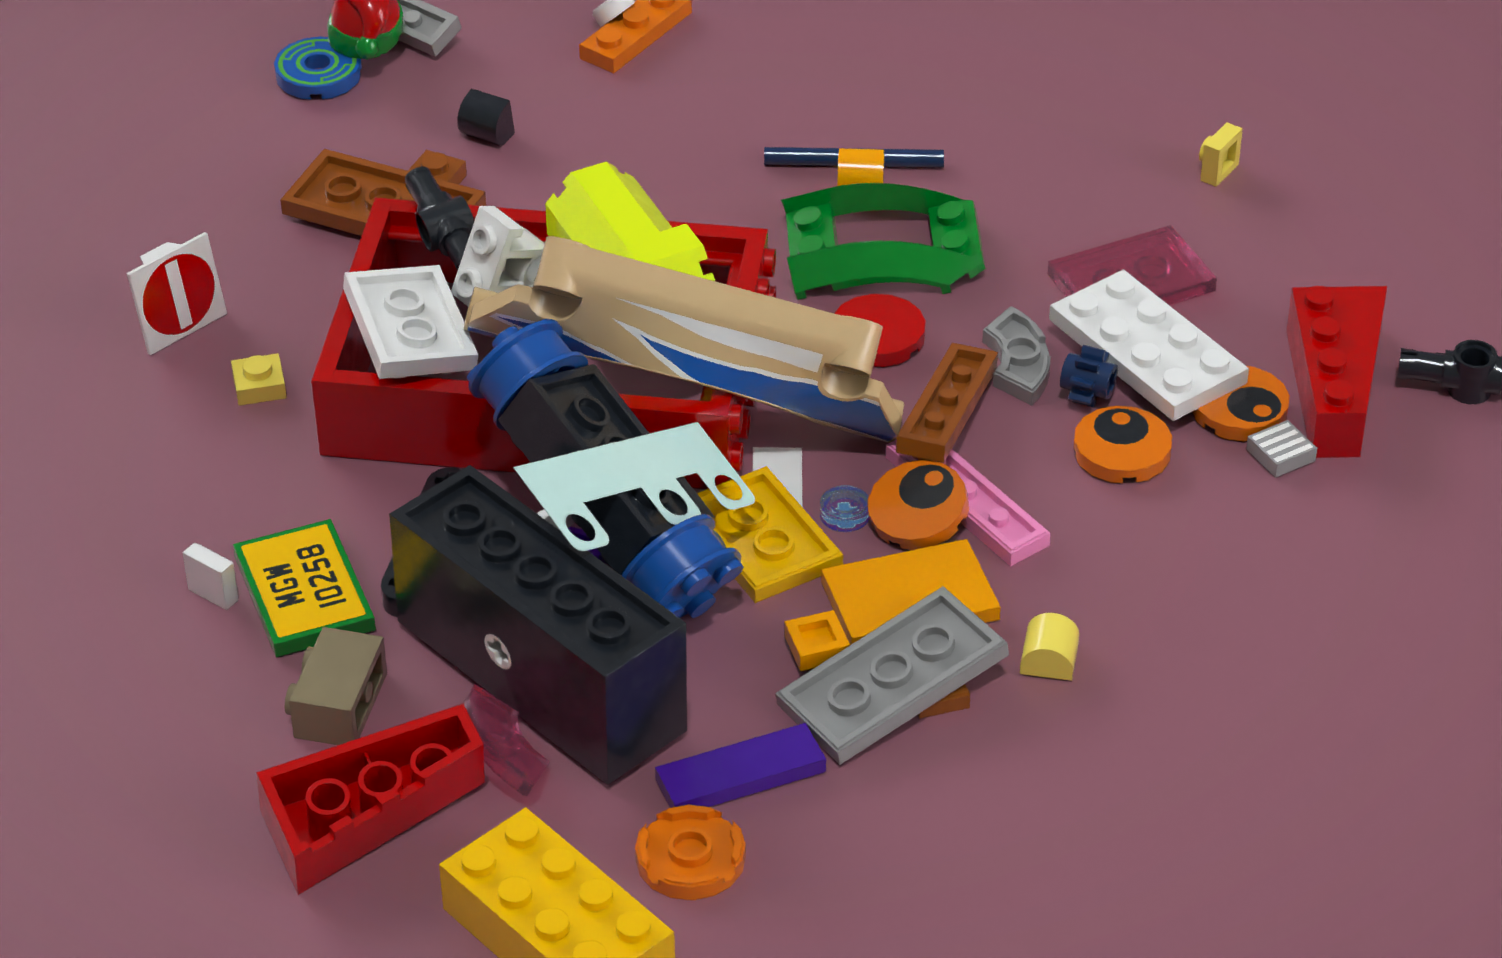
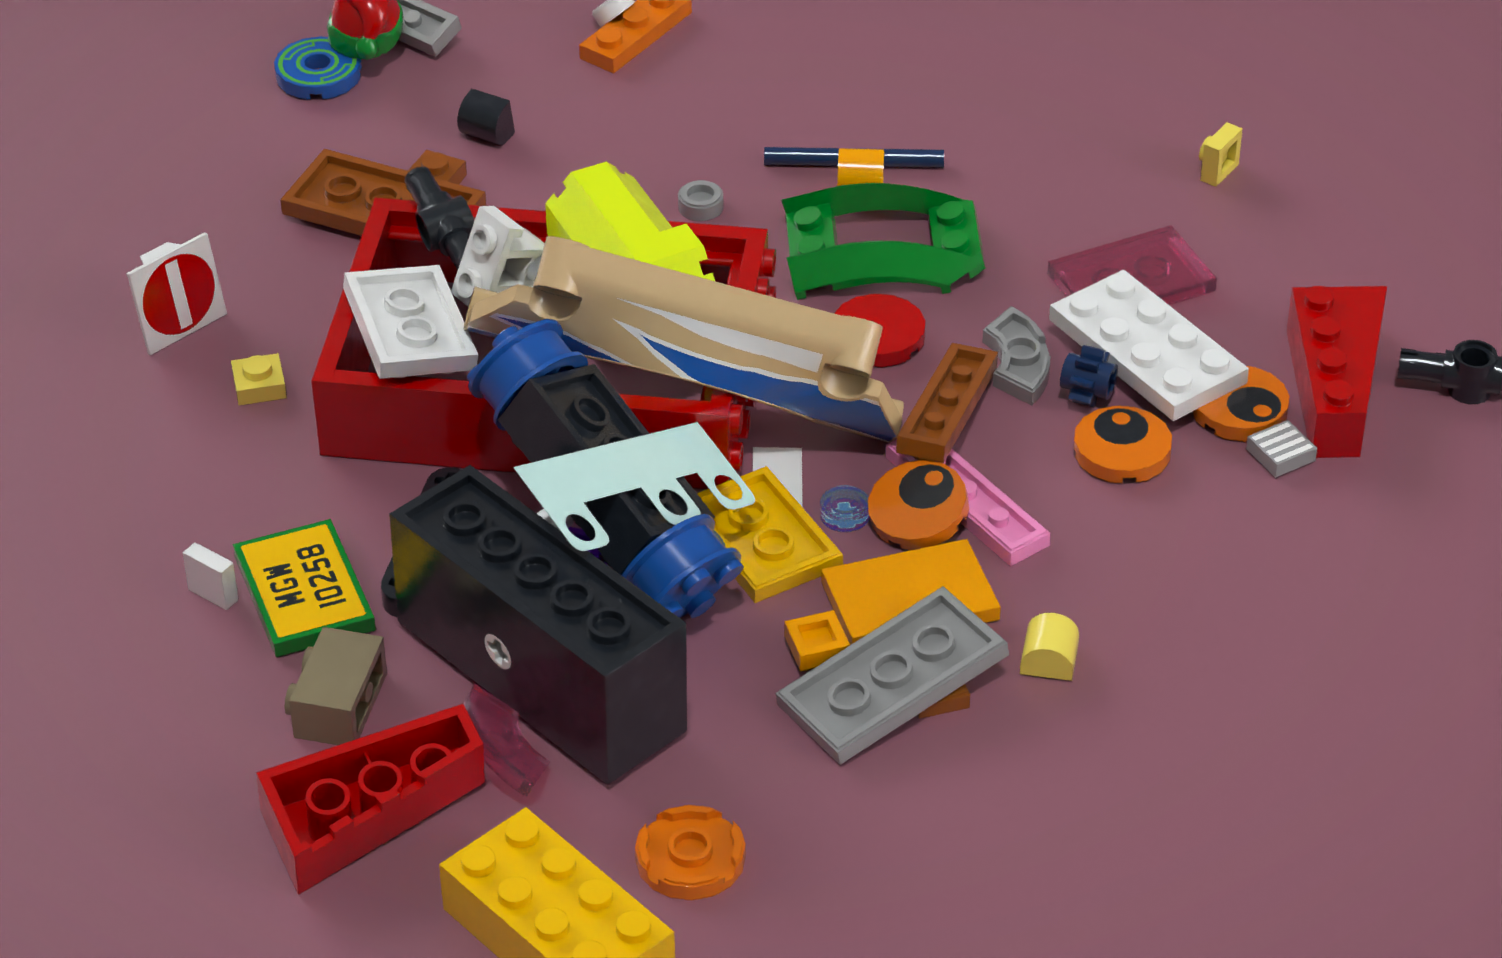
dark purple tile [655,723,826,808] -> none
none -> light grey tile [678,180,724,221]

